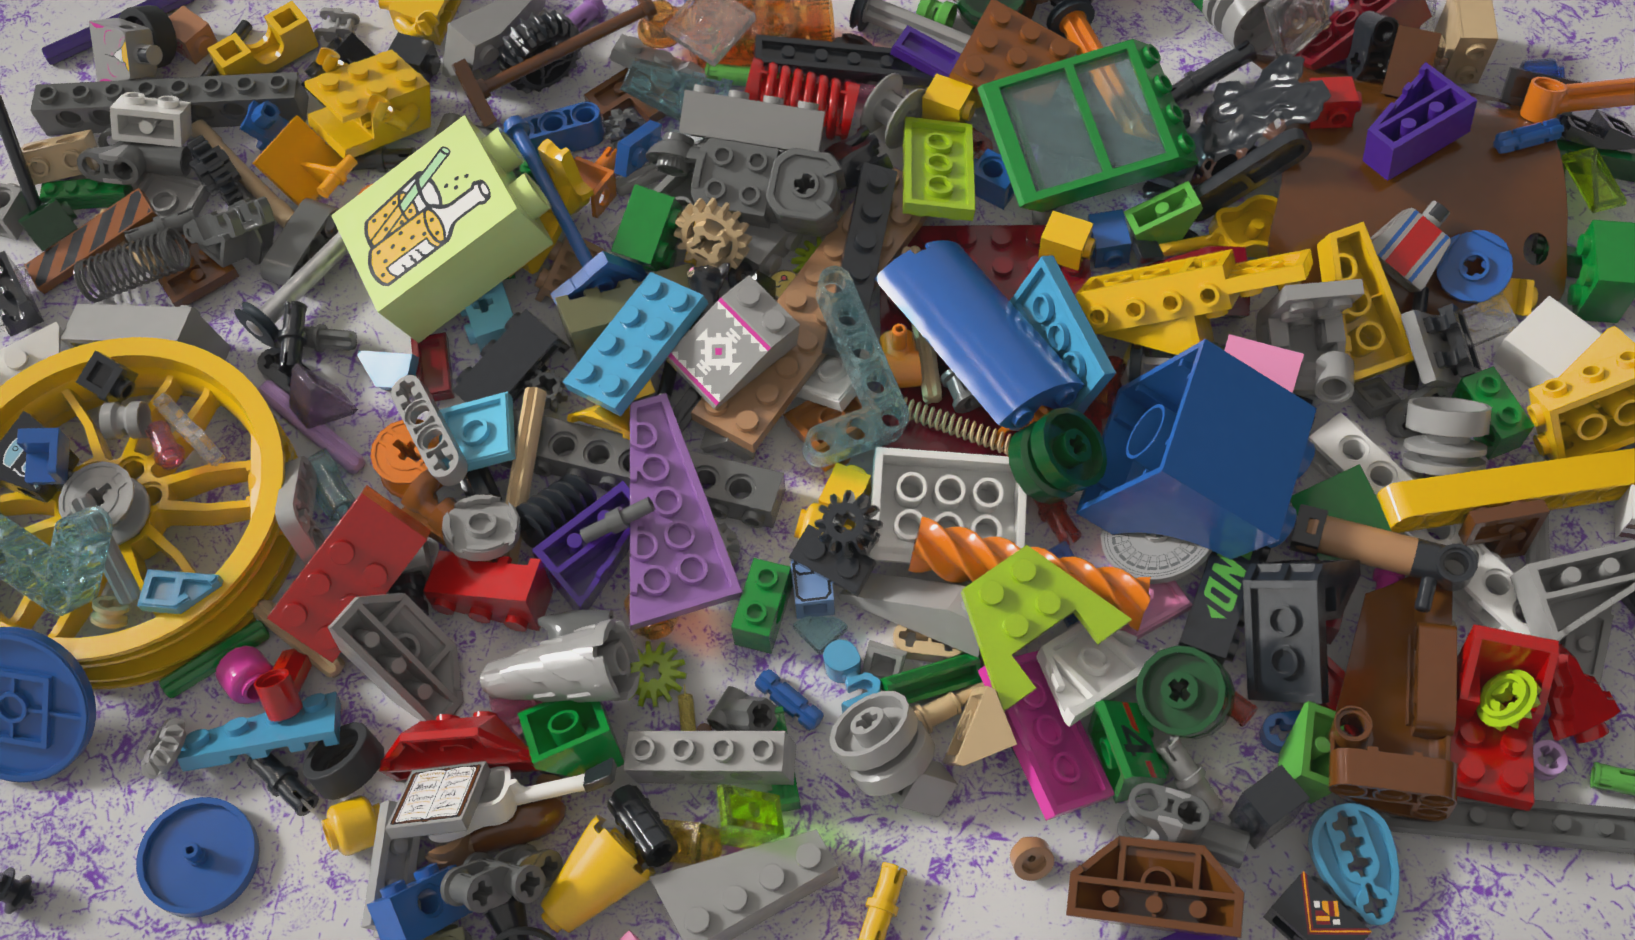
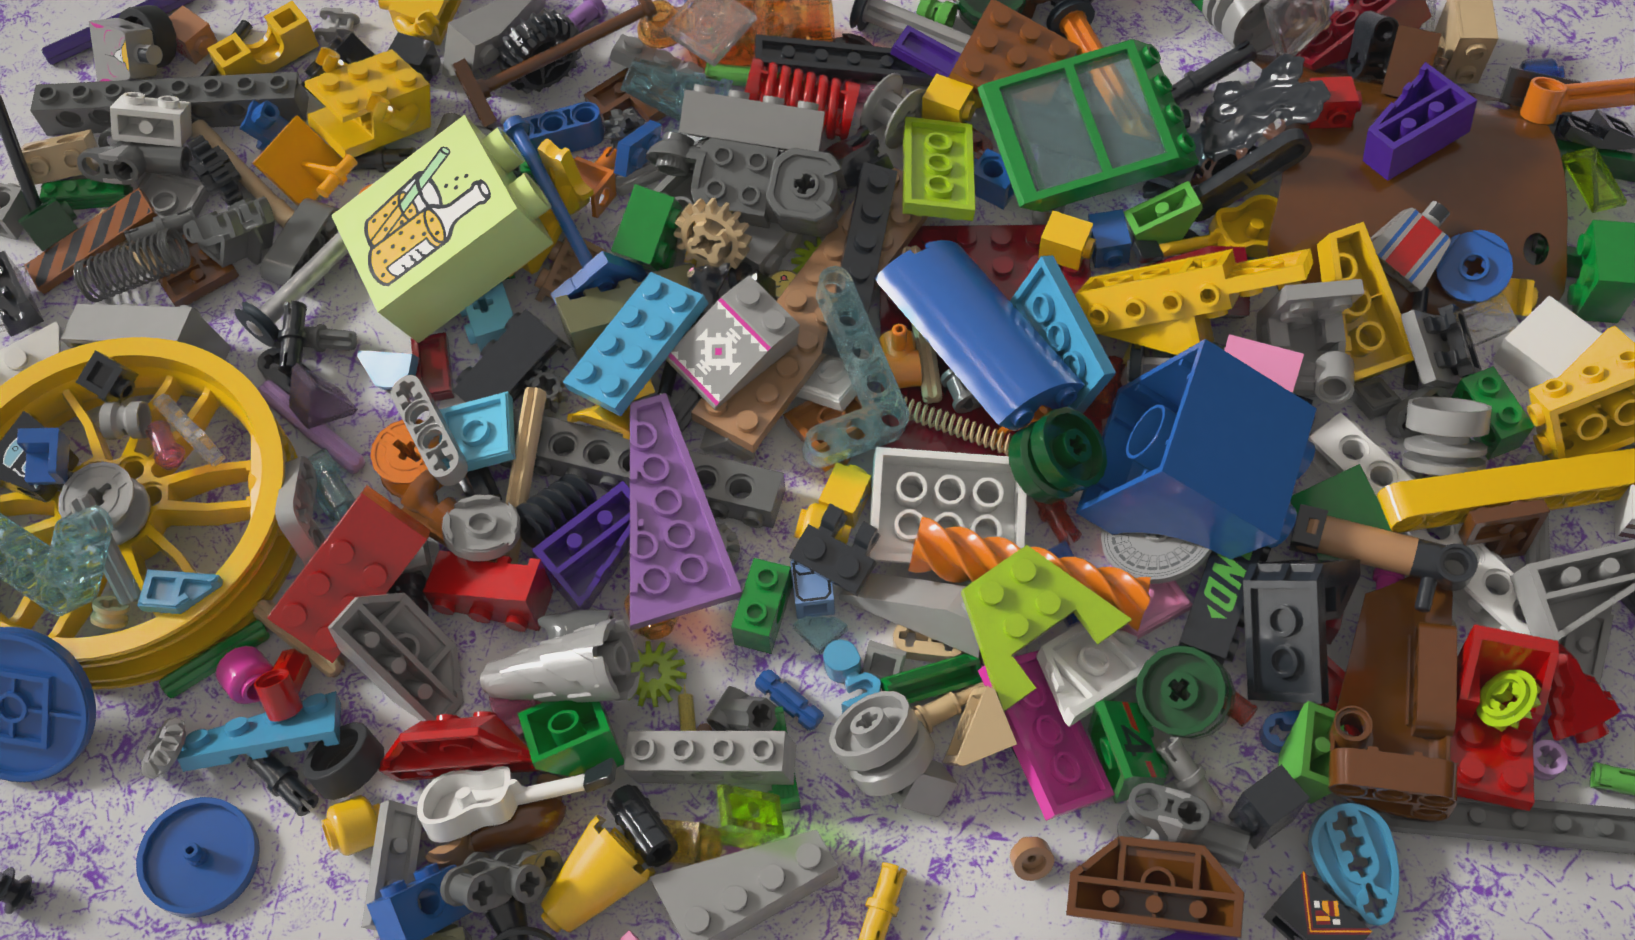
tile [386,761,491,839] -> none
dark grey bar [580,497,655,544] -> none
black gear [814,490,883,558] -> none
blue axle [1493,118,1564,154] -> none

